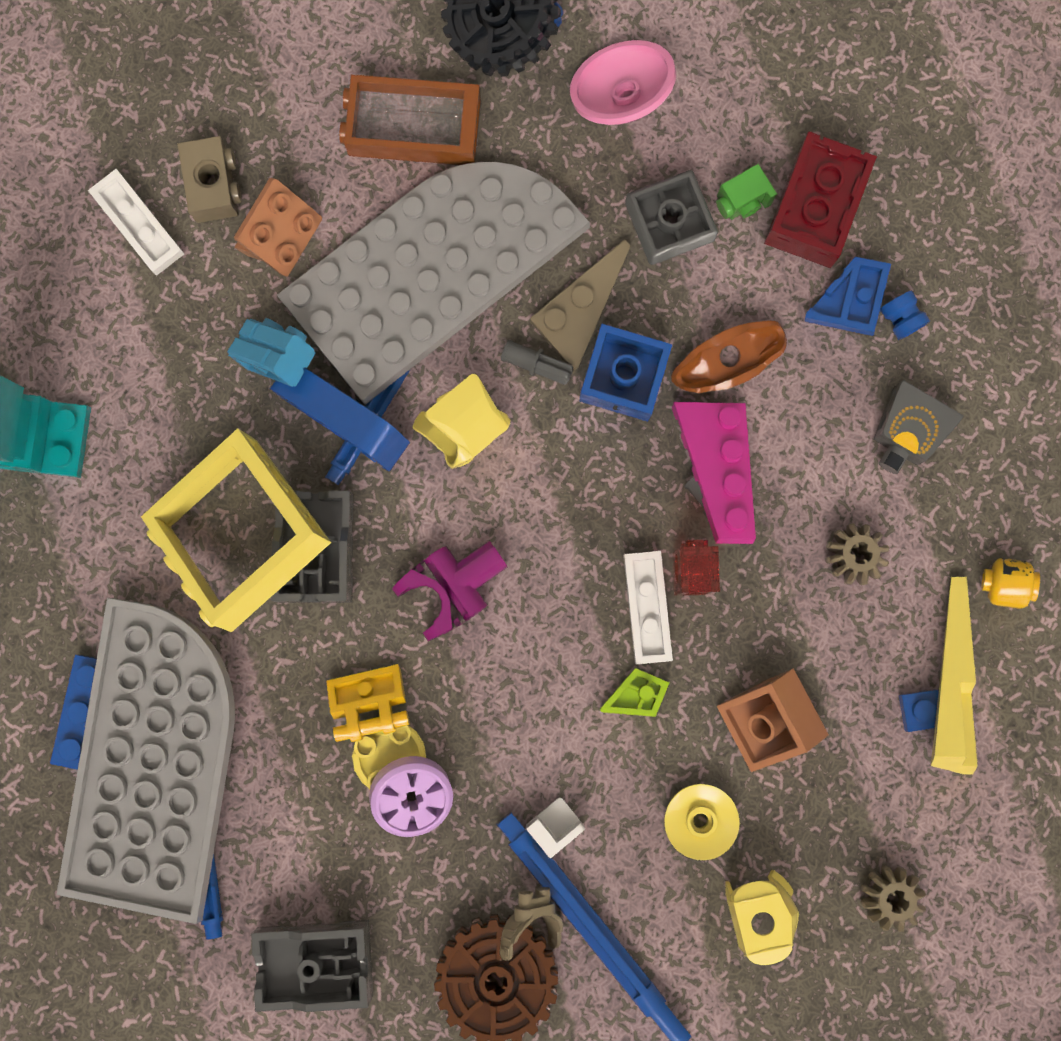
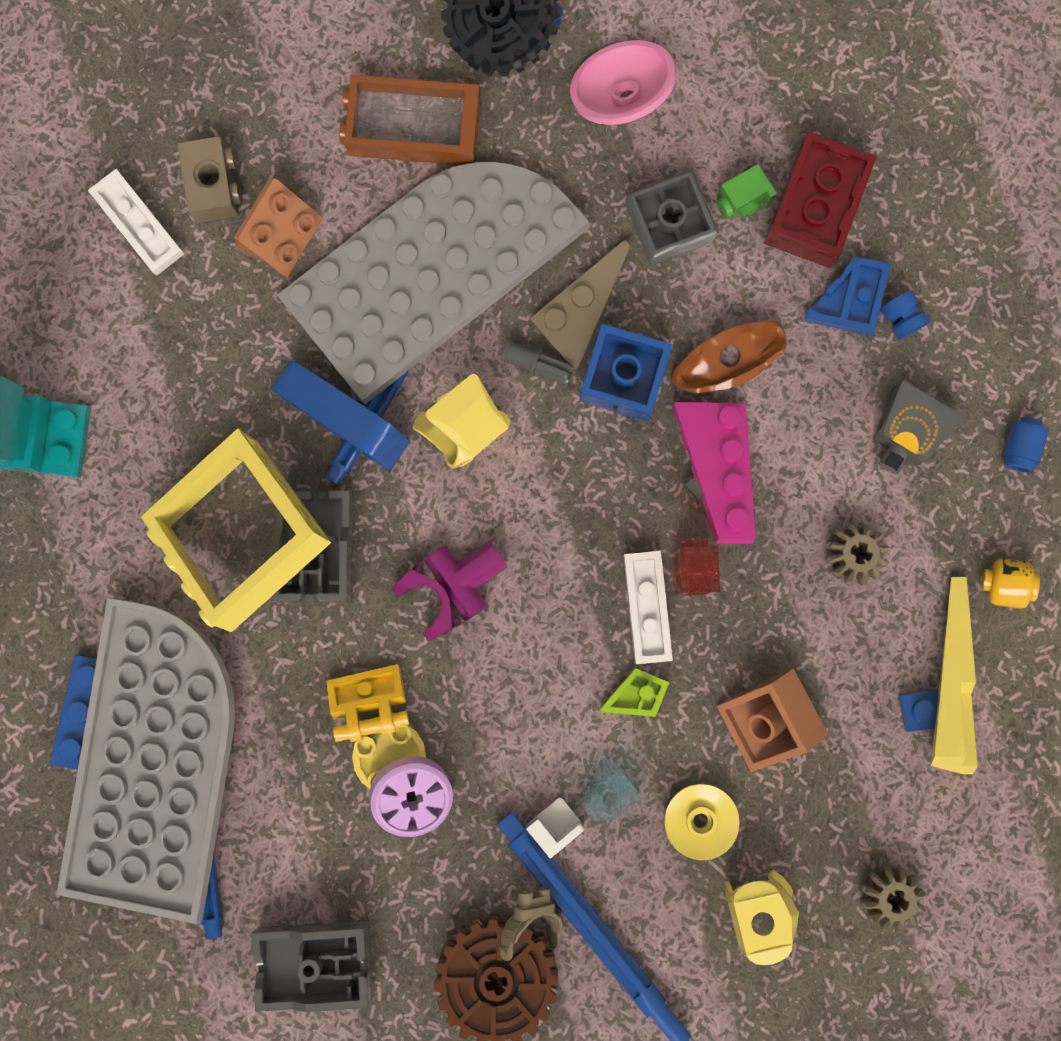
dark azure brick [227,318,315,387] -> none
none -> clear light blue brick [582,765,642,825]
none -> blue brick [1002,417,1049,473]

